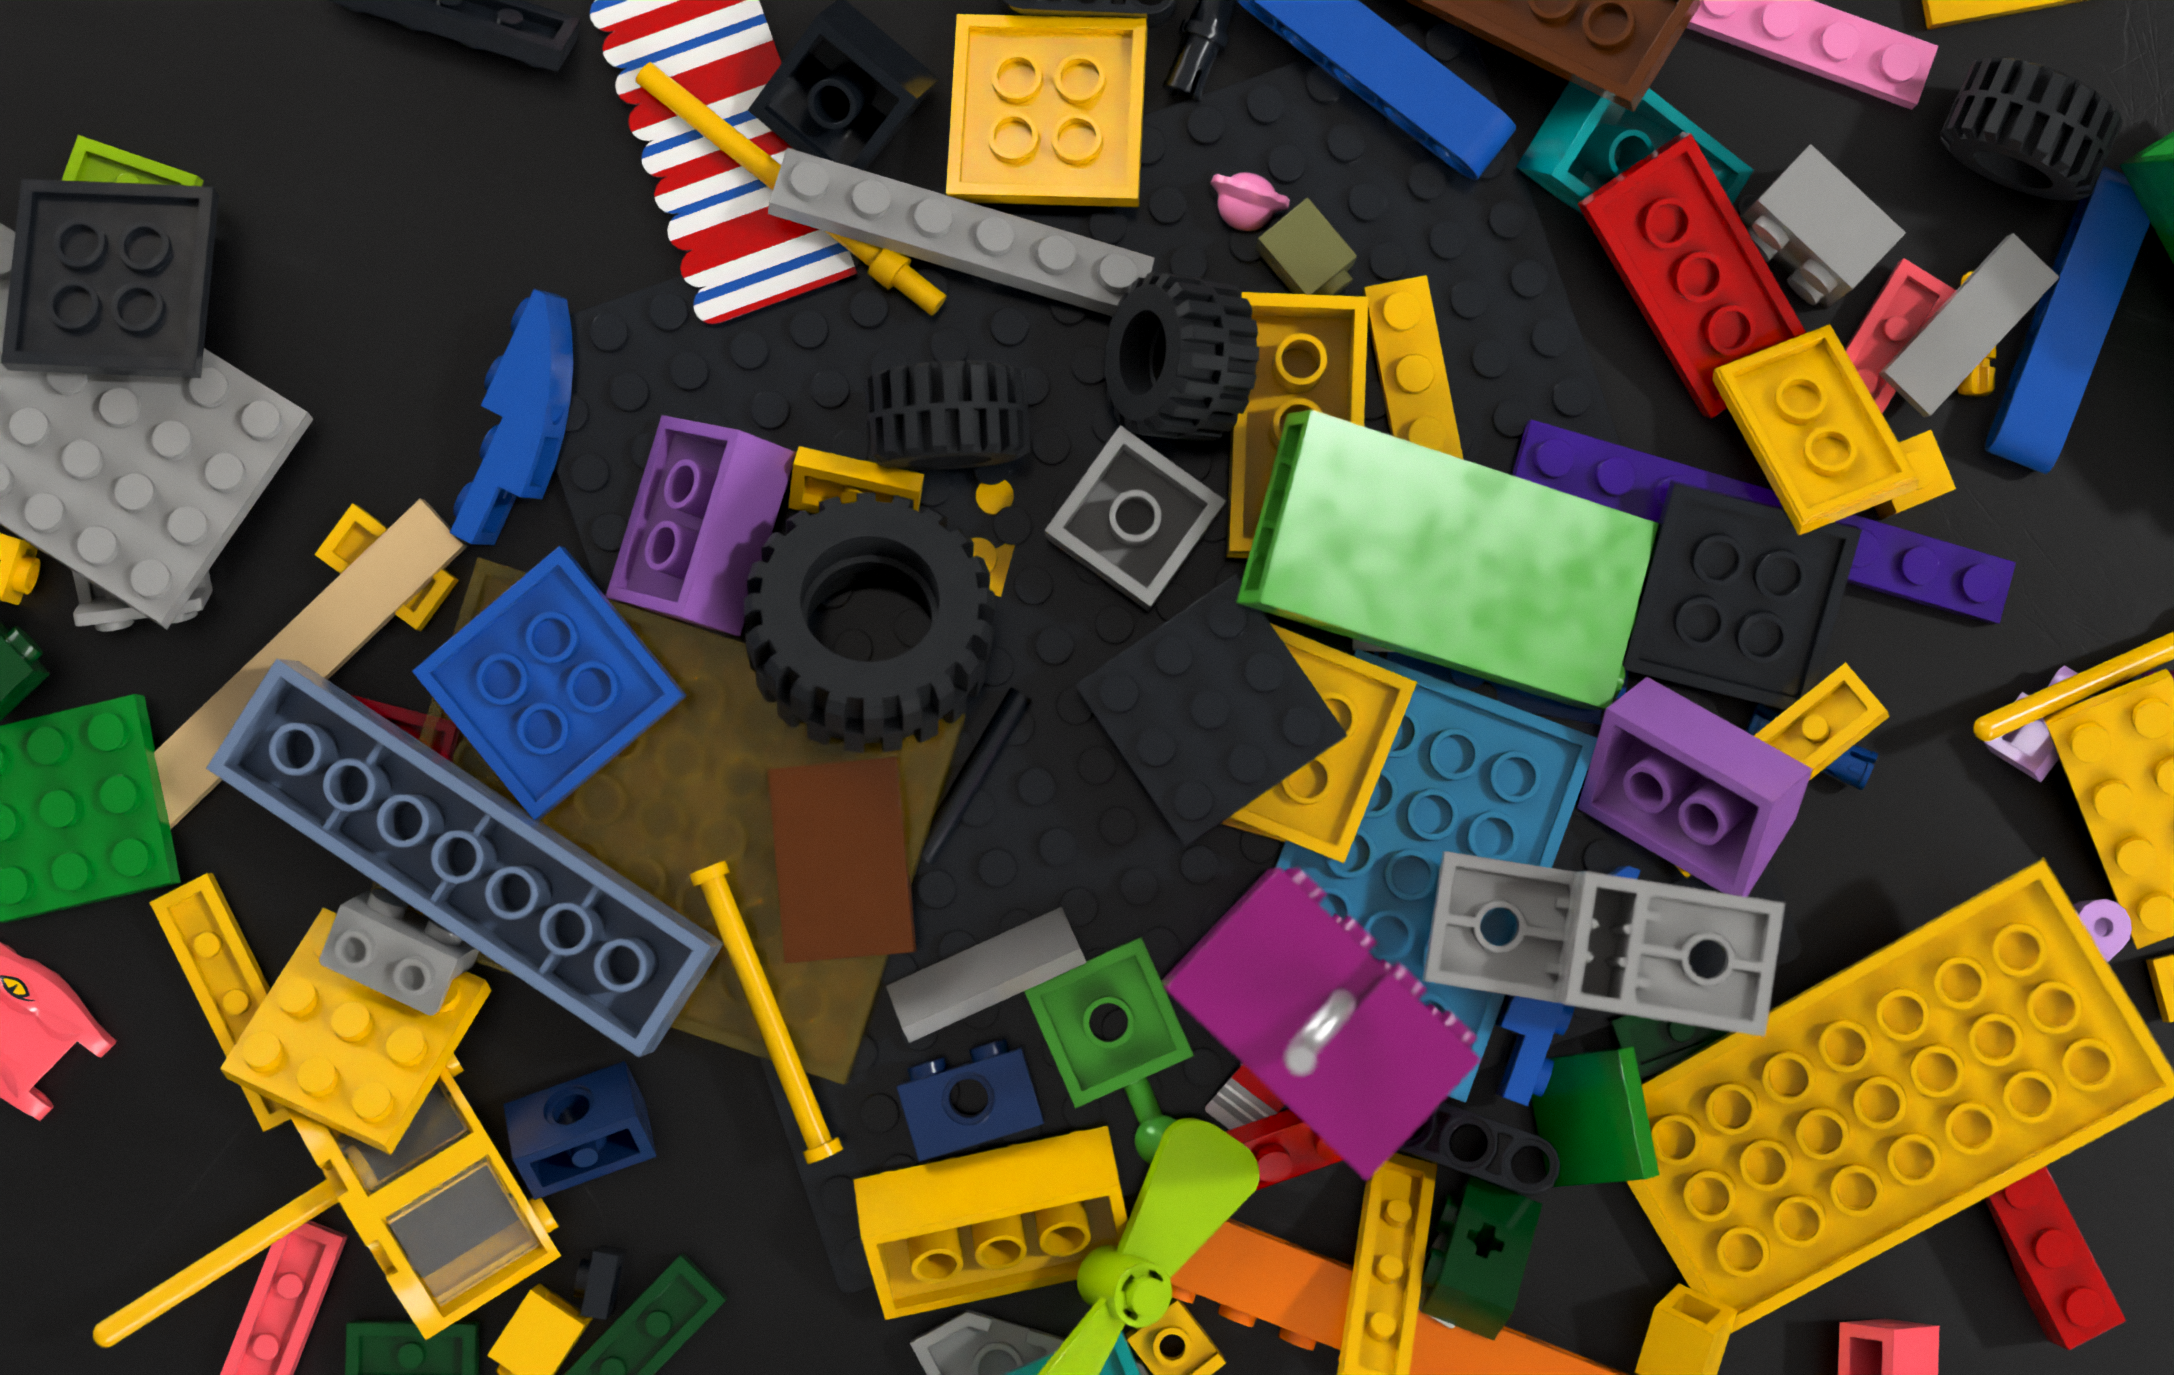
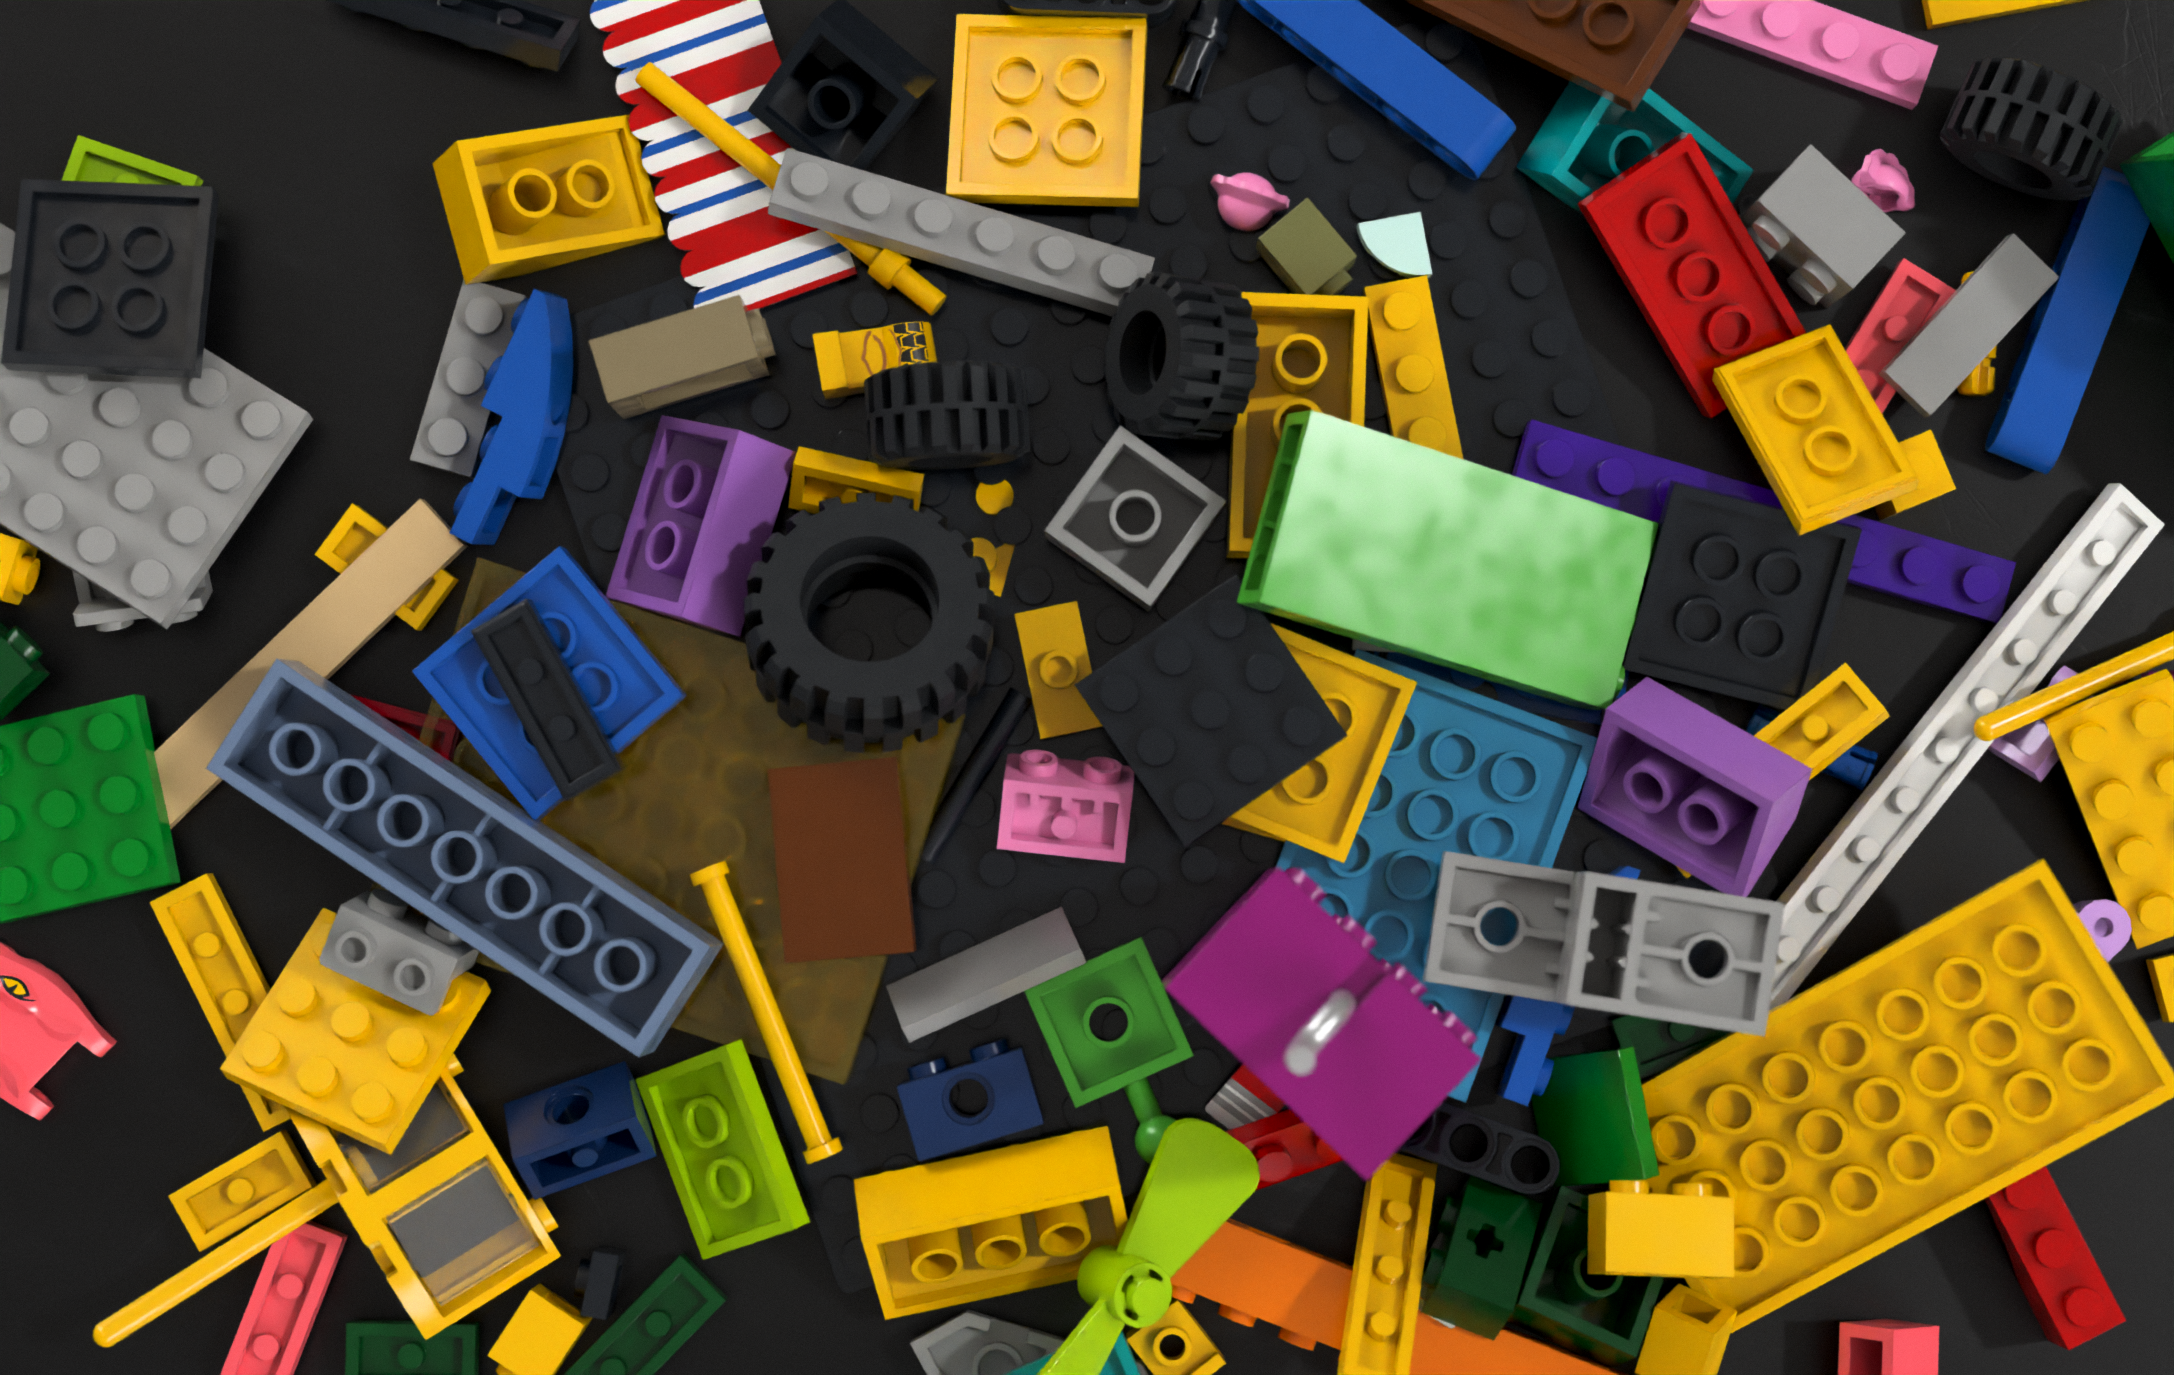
none -> yellow plate [168,1129,317,1252]
none -> light grey plate [410,279,527,479]
none -> yellow slope [432,114,665,285]
none -> black tile [471,599,626,801]
none -> dark tan window [589,295,776,419]
none -> lime plate [635,1039,810,1260]
none -> yellow leg [812,322,937,400]
none -> bright pink bracket [997,749,1134,863]
none -> yellow plate [1014,601,1103,740]
none -> light aqua tile [1356,212,1432,278]
none -> dark green slope [1507,1185,1664,1368]
none -> yellow brick [1587,1180,1734,1279]
none -> white plate [1769,483,2165,1011]
none -> bright pink piece [1851,149,1915,212]

